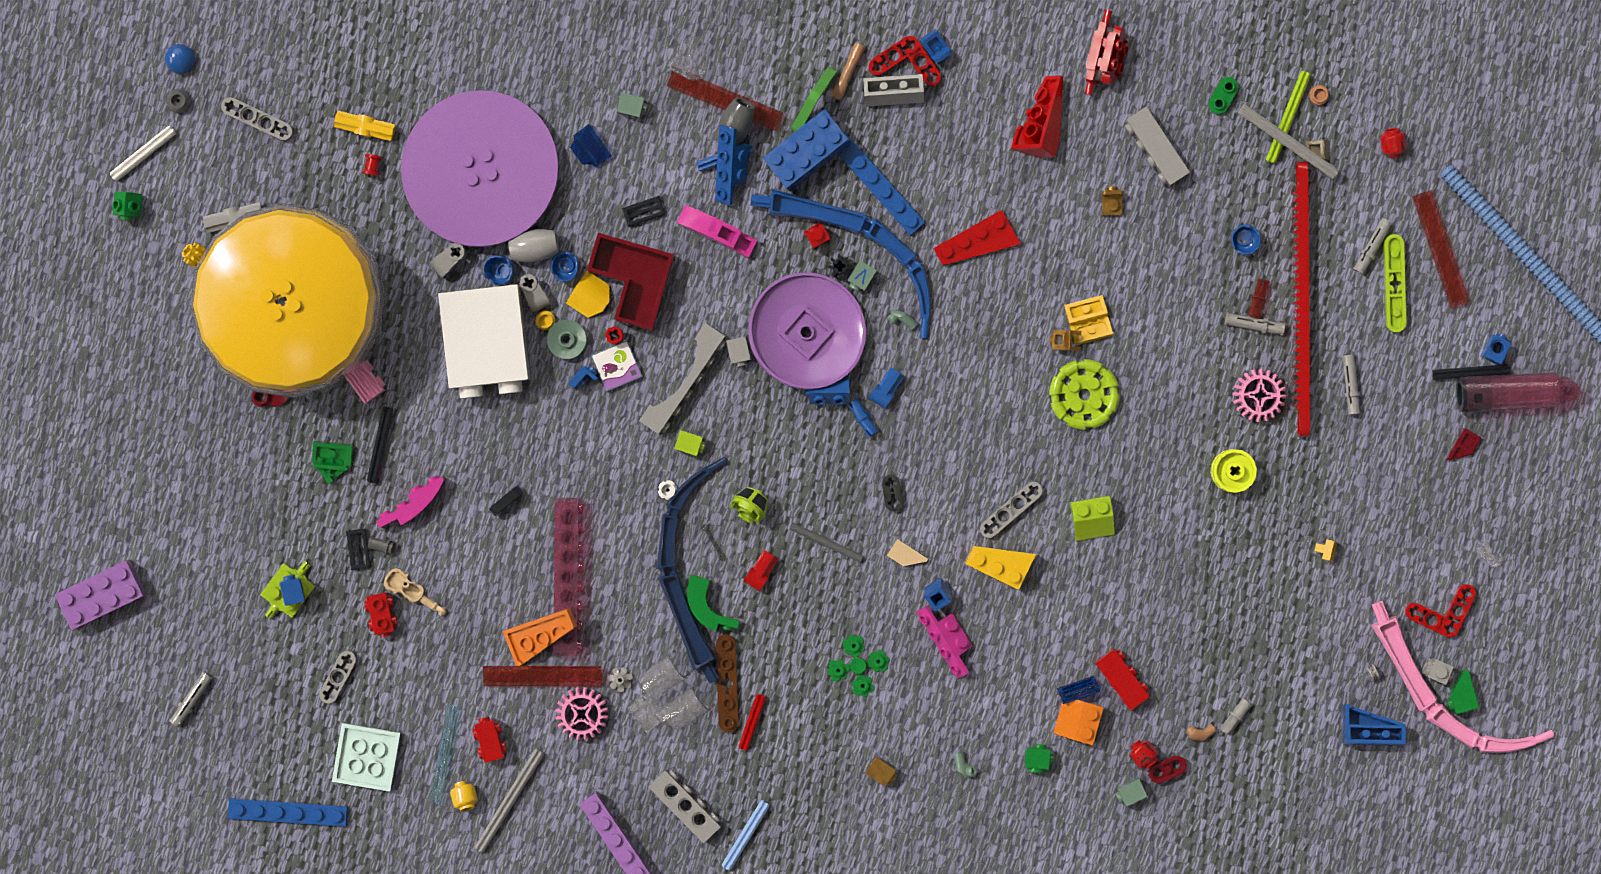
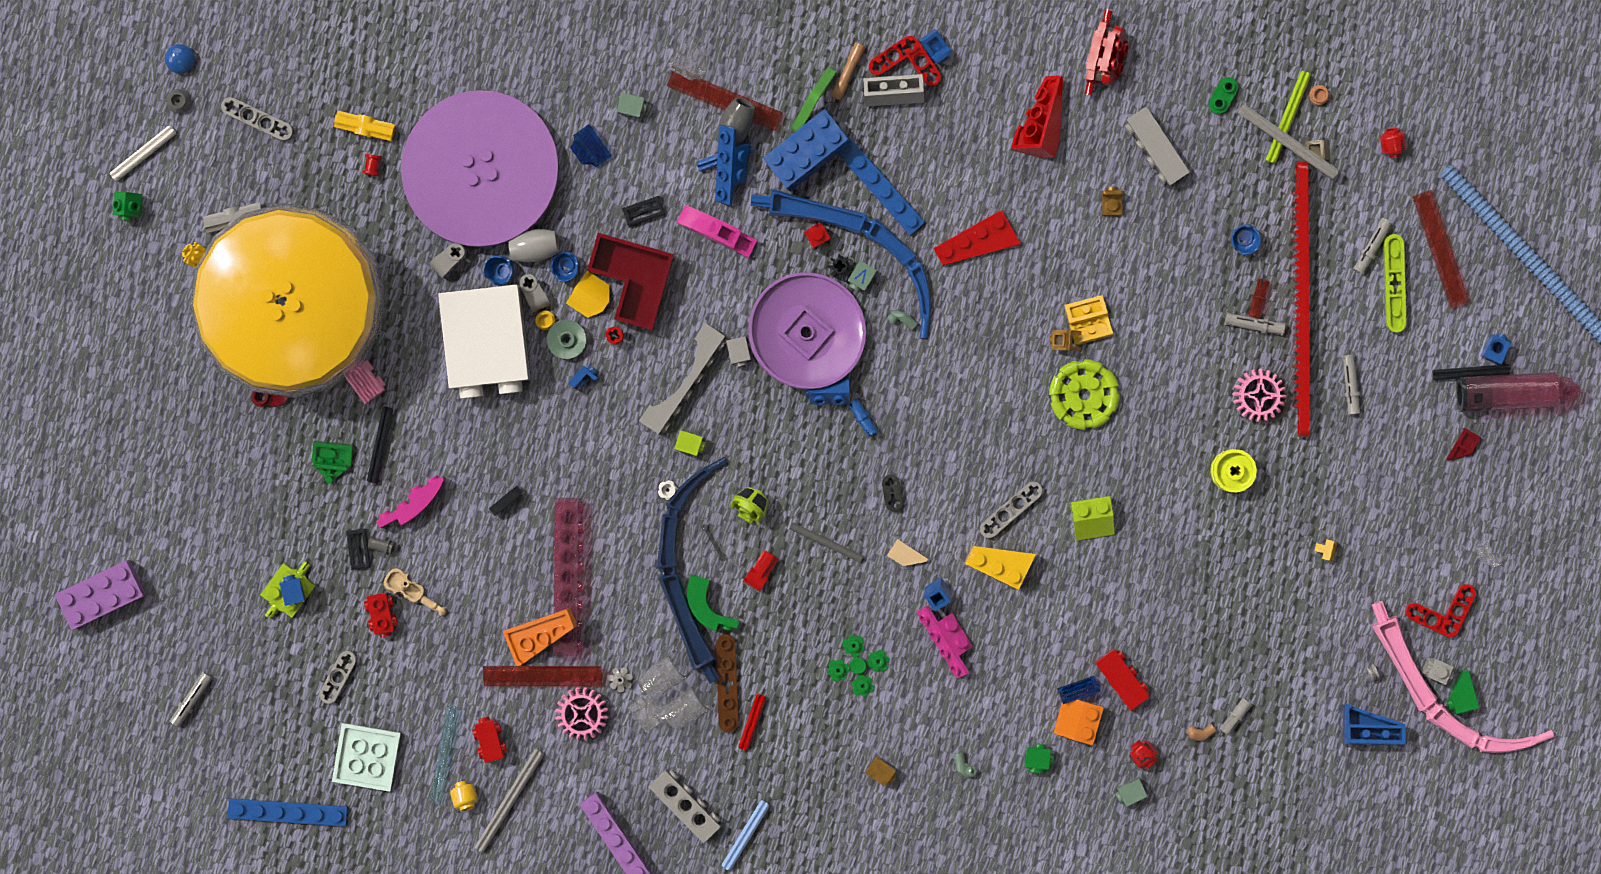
tile [591,341,643,392] -> none
blue piece [868,367,905,409] -> none
dark red plate [1148,755,1187,783] -> none

